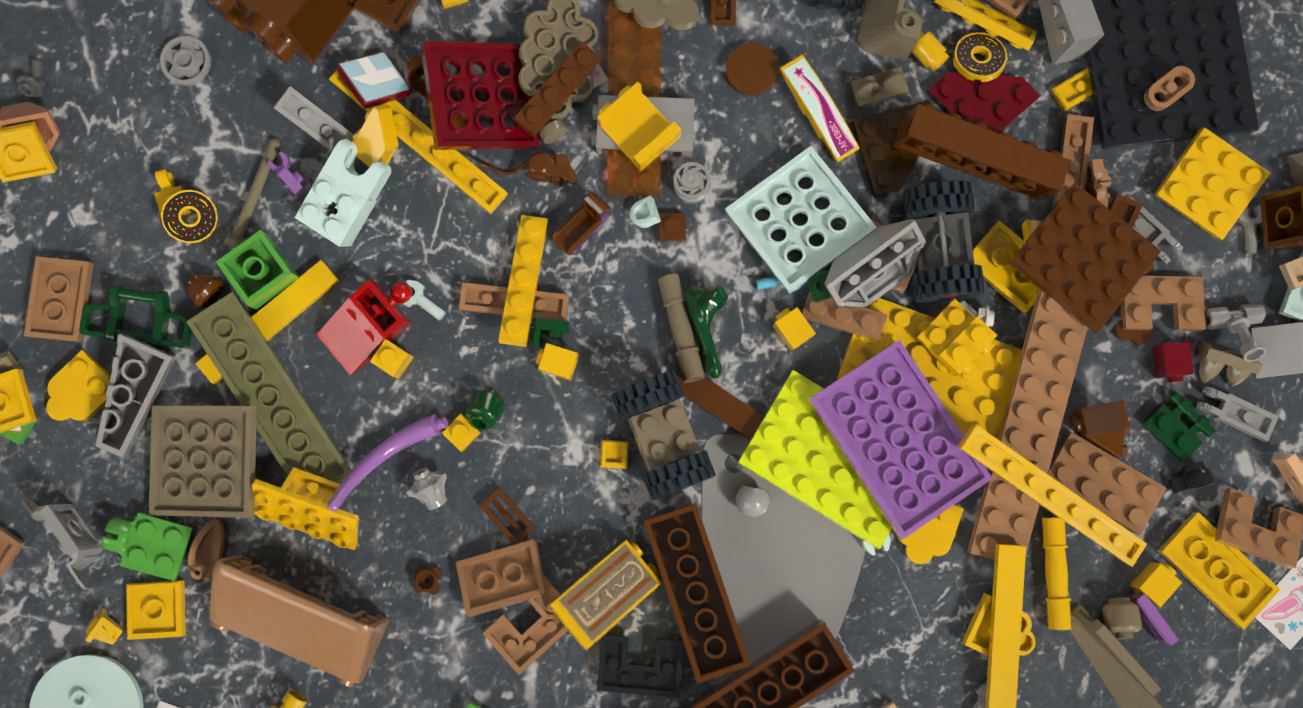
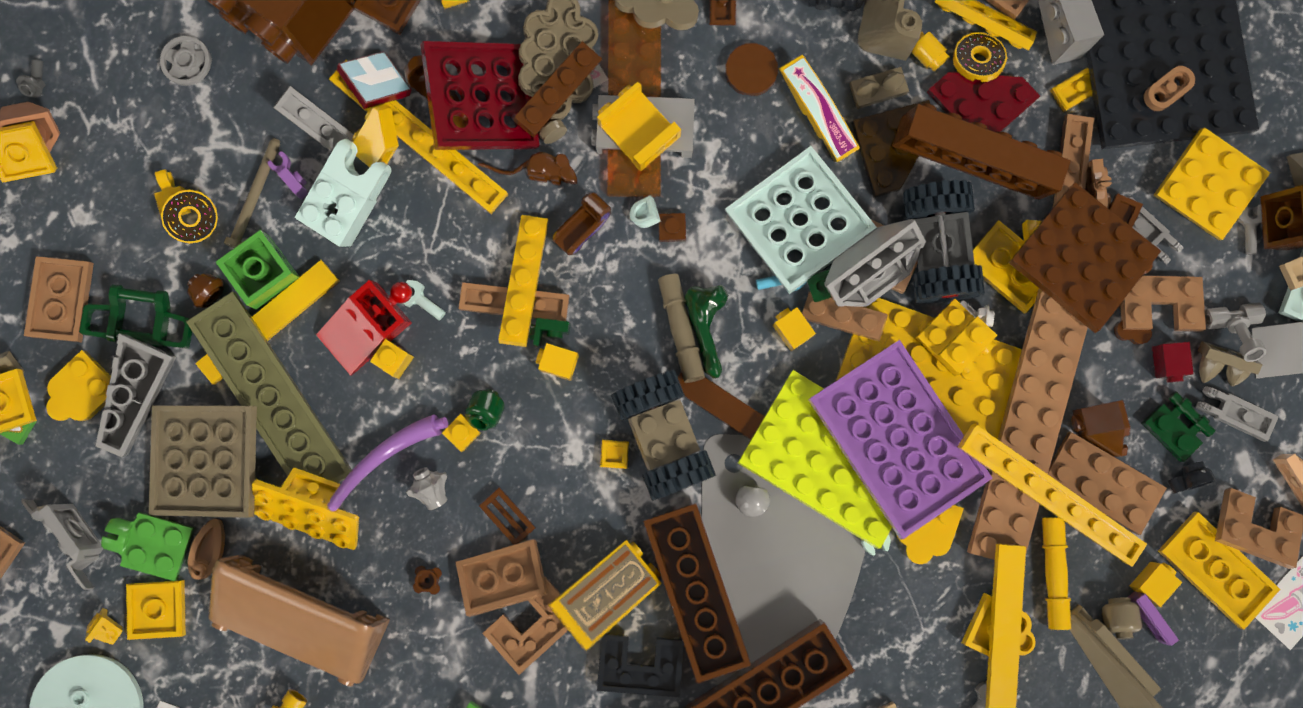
light grey wheel [674,162,710,203] -> none

